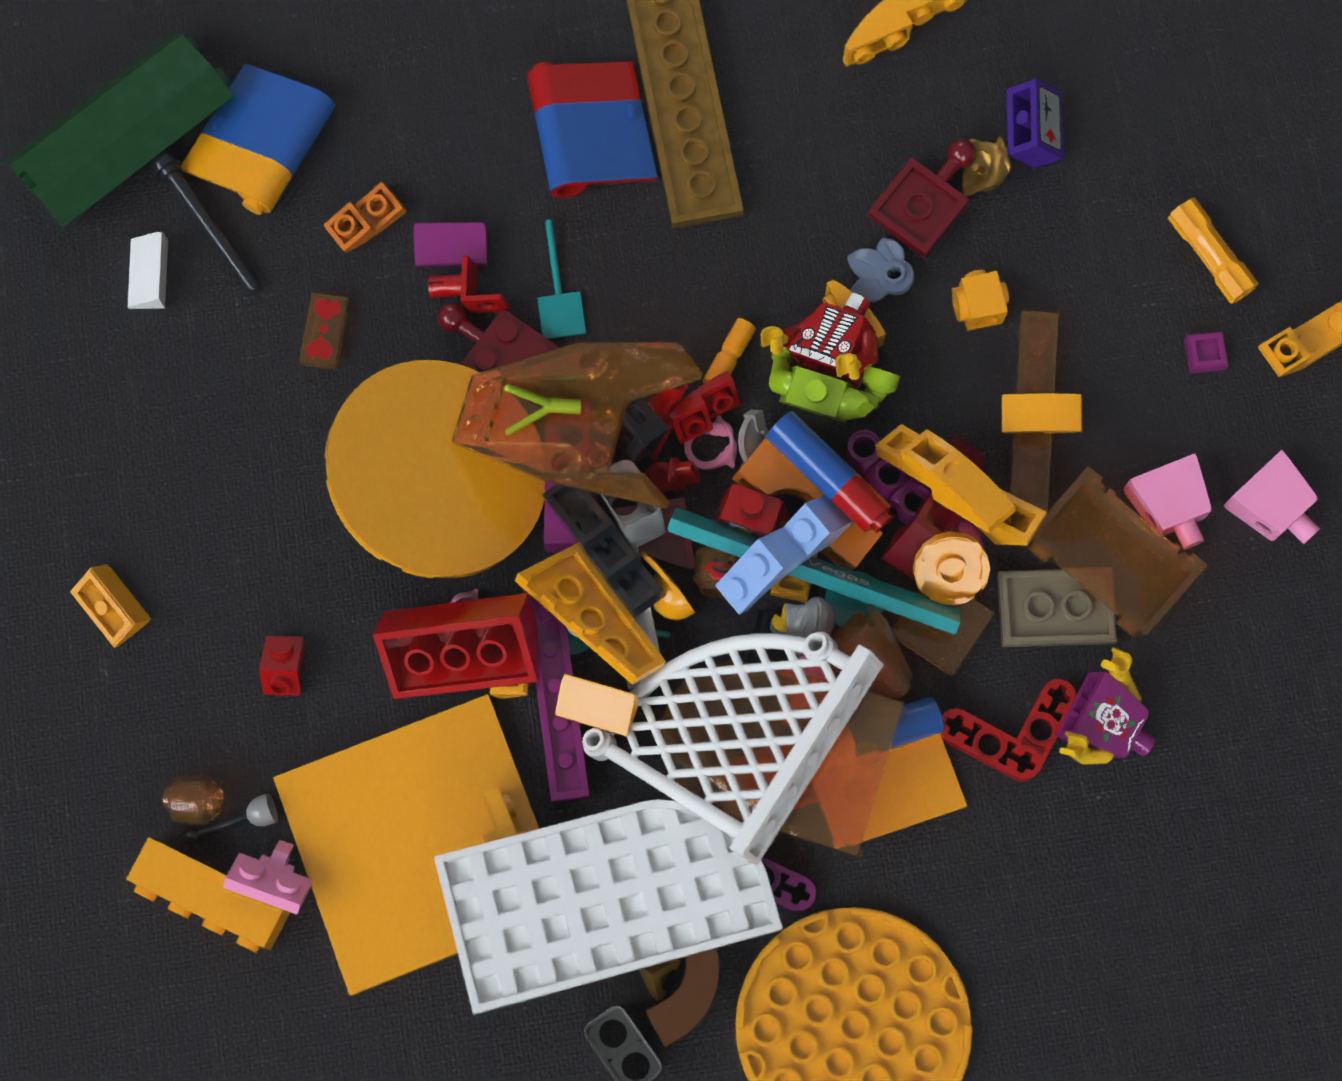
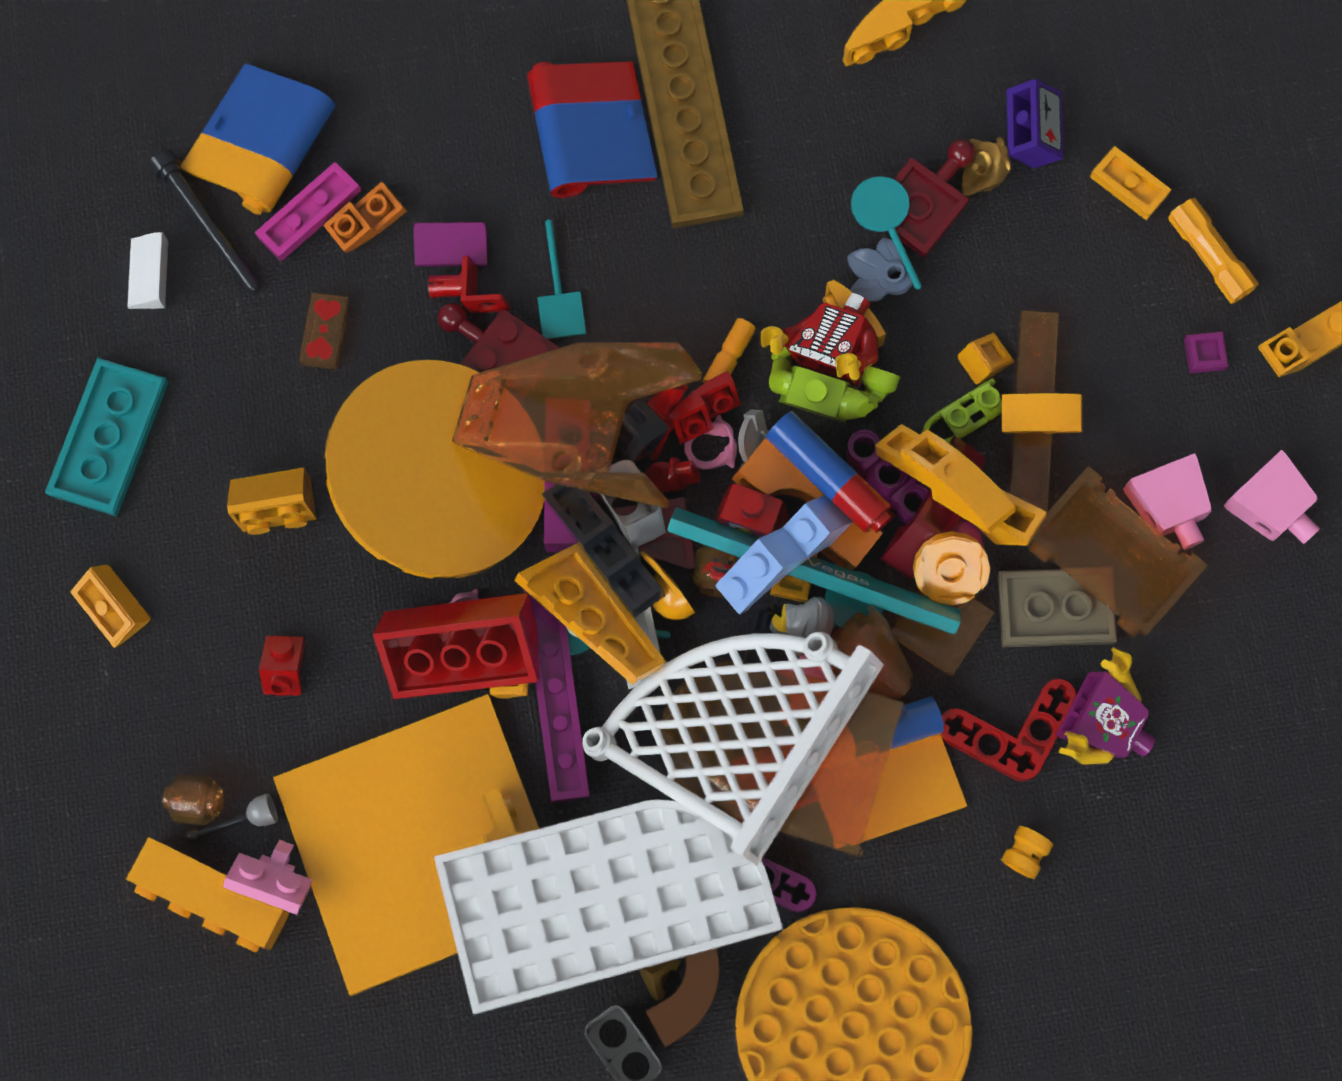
dark green panel [5,32,234,228] -> none
lime plant [504,384,581,436] -> none
light orange slope [555,674,640,737] -> none
light orange brick [952,270,1009,331] -> none
none -> teal tile [45,358,169,517]
none -> light orange slope [227,467,316,535]
none -> dark pink plate [255,162,361,262]
none -> teal piece [851,177,922,290]
none -> lime piece [922,378,1002,443]
none -> light orange slope [957,332,1014,384]
none -> light orange wheel [1001,826,1053,879]
none -> light orange plate [1090,146,1172,221]

